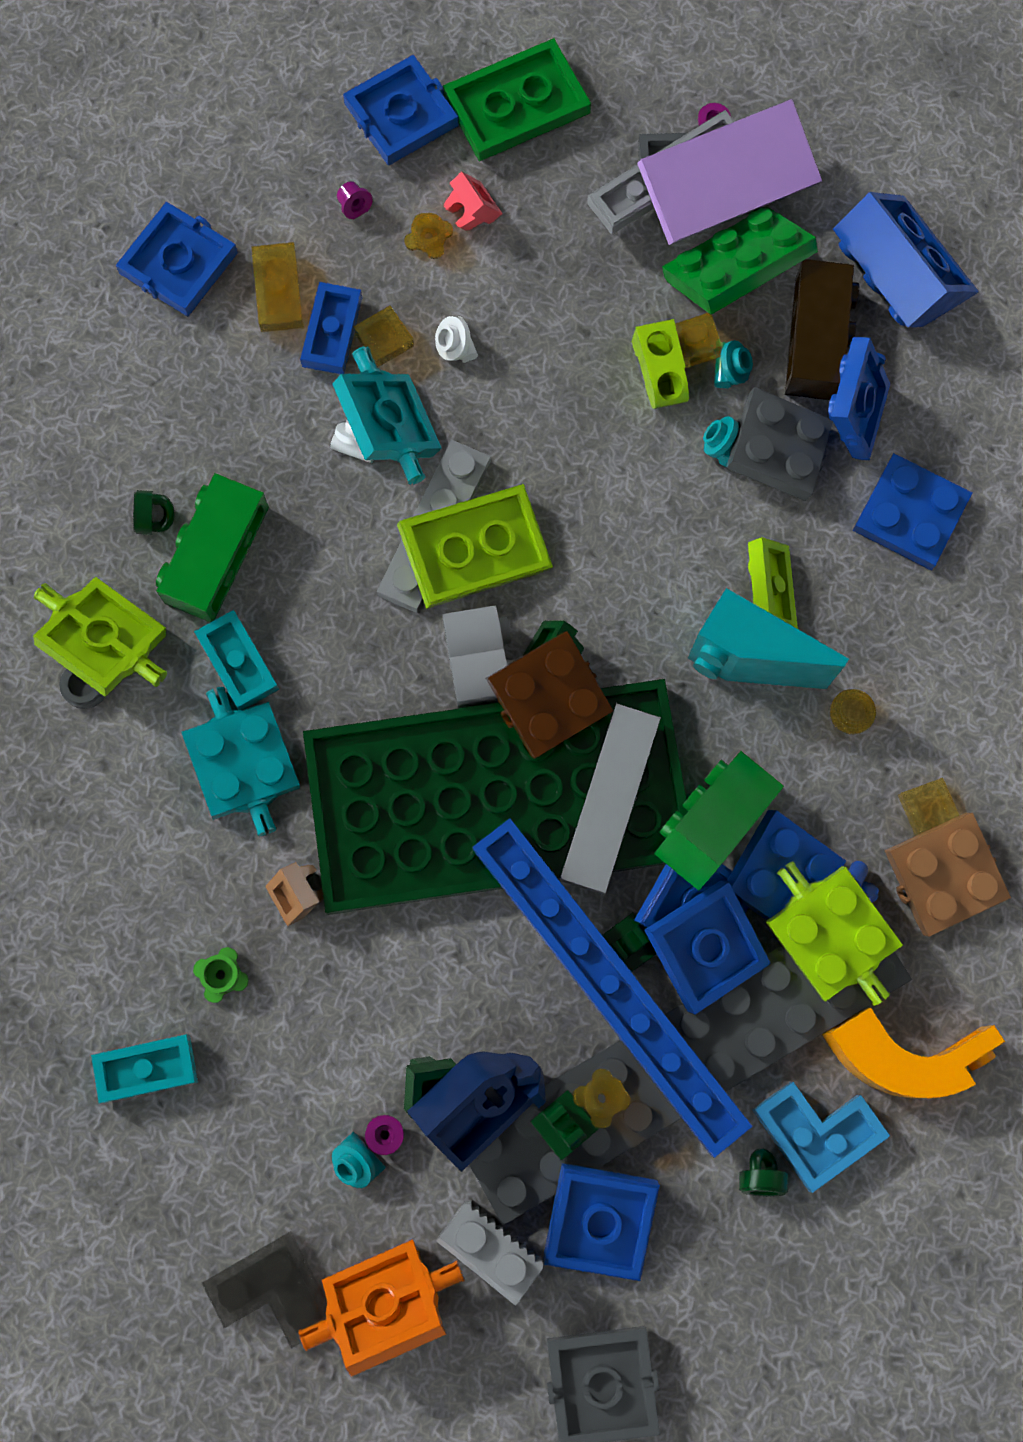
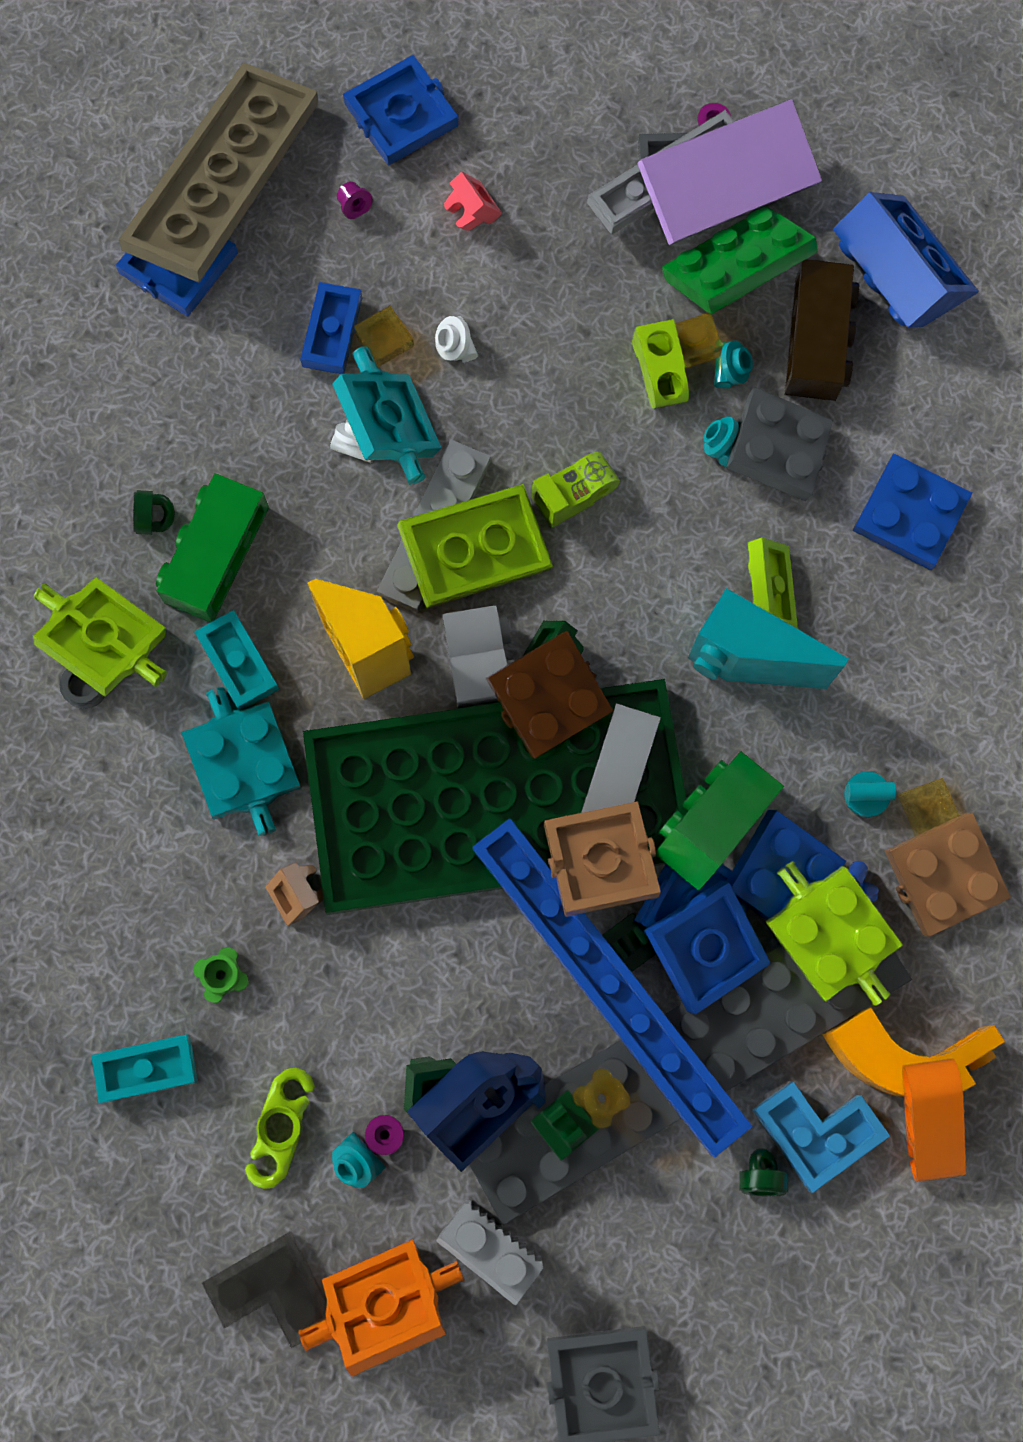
clear yellow plate [251,242,304,332] -> none
clear yellow plate [404,213,453,259] -> none
green plate [442,38,591,162] -> none
blue plate [543,1163,660,1281] -> none
blue plate [828,337,890,460] -> none
clear yellow plate [830,689,876,735] -> none
none -> dark tan plate [119,62,318,282]
none -> lime piece [245,1067,315,1189]
none -> yellow slope [307,579,414,699]
none -> lime leg [531,451,620,528]
none -> medium nougat plate [544,801,661,917]
none -> teal plate [844,771,896,818]
none -> orange beam [902,1059,966,1182]

